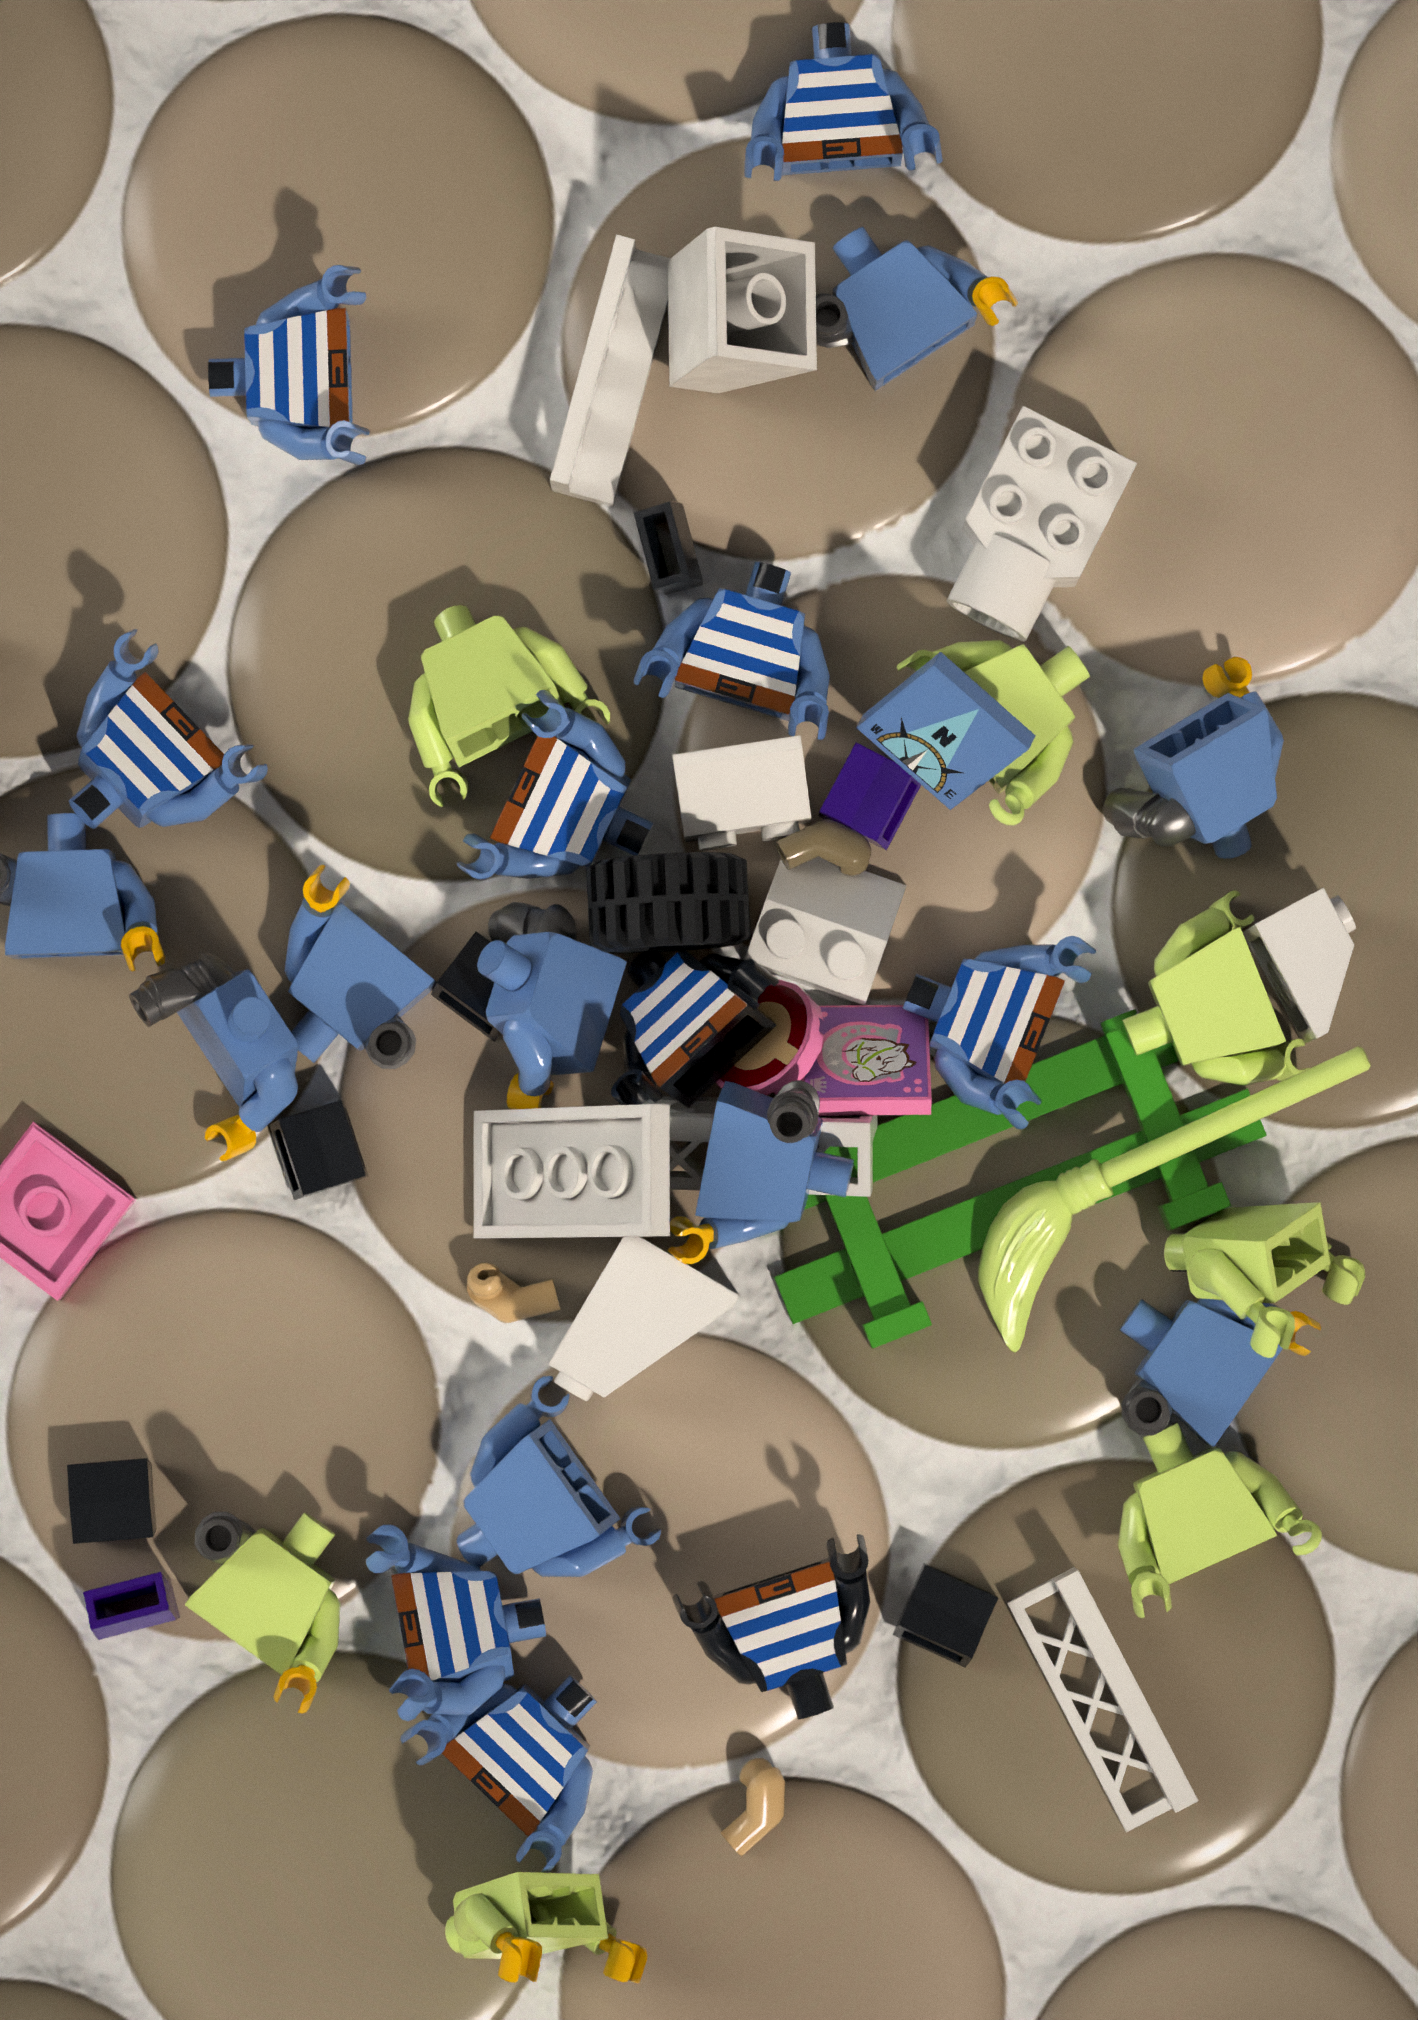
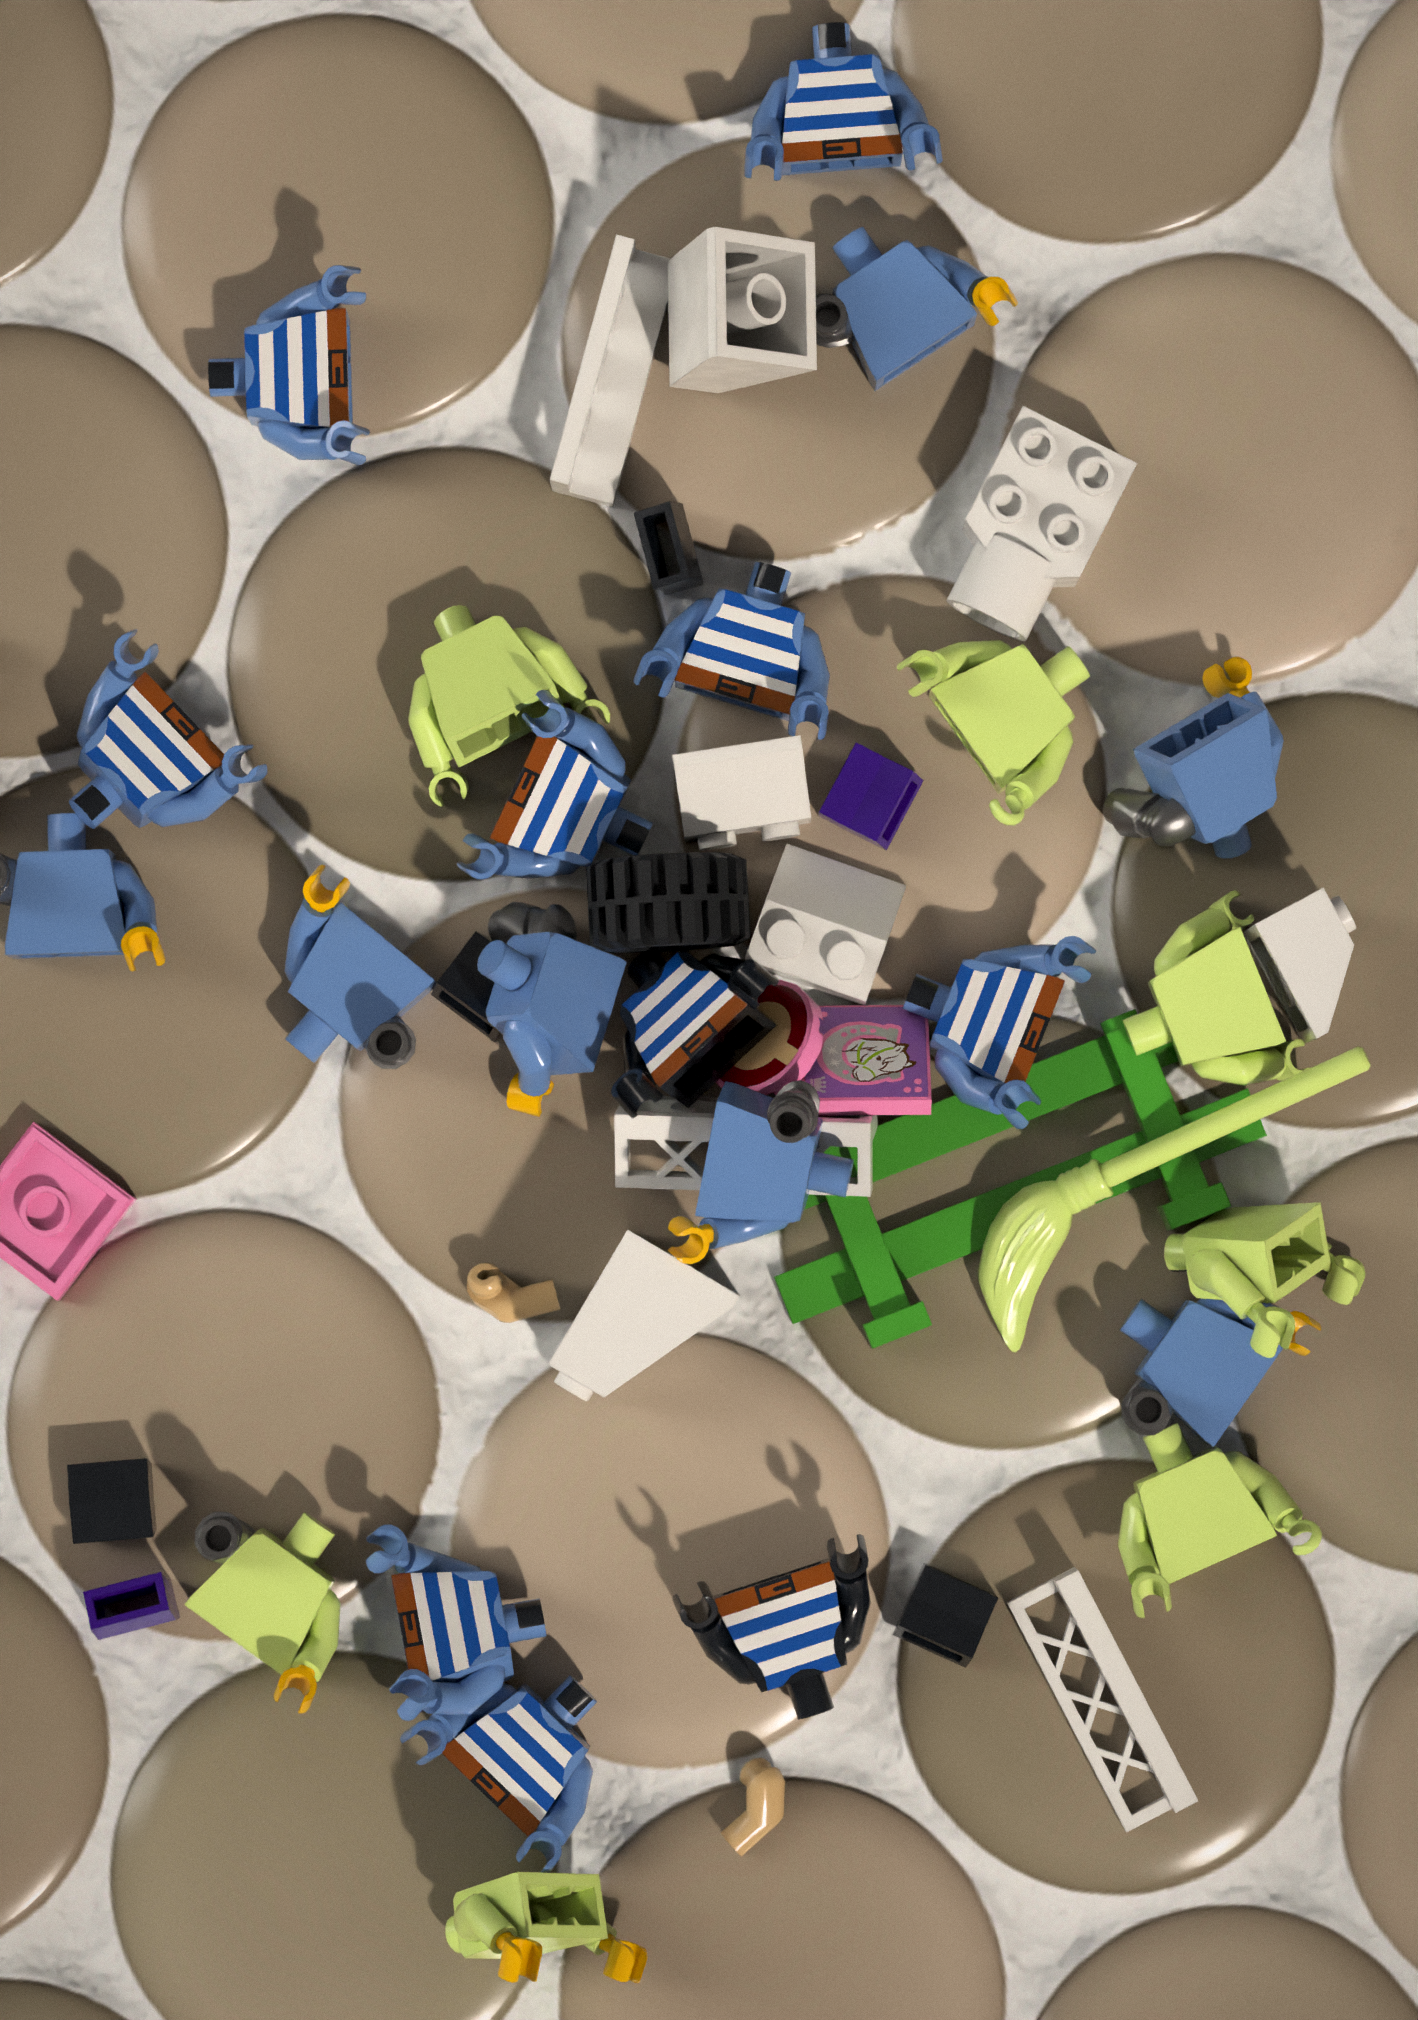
medium blue torso [129,952,299,1161] -> none
black piece [270,1100,369,1200] -> none
medium blue torso [457,1376,661,1577] -> none
white plate [474,1104,670,1239] -> none
dark tan arm [775,819,871,876] -> none
medium blue tile [856,652,1036,810] -> none

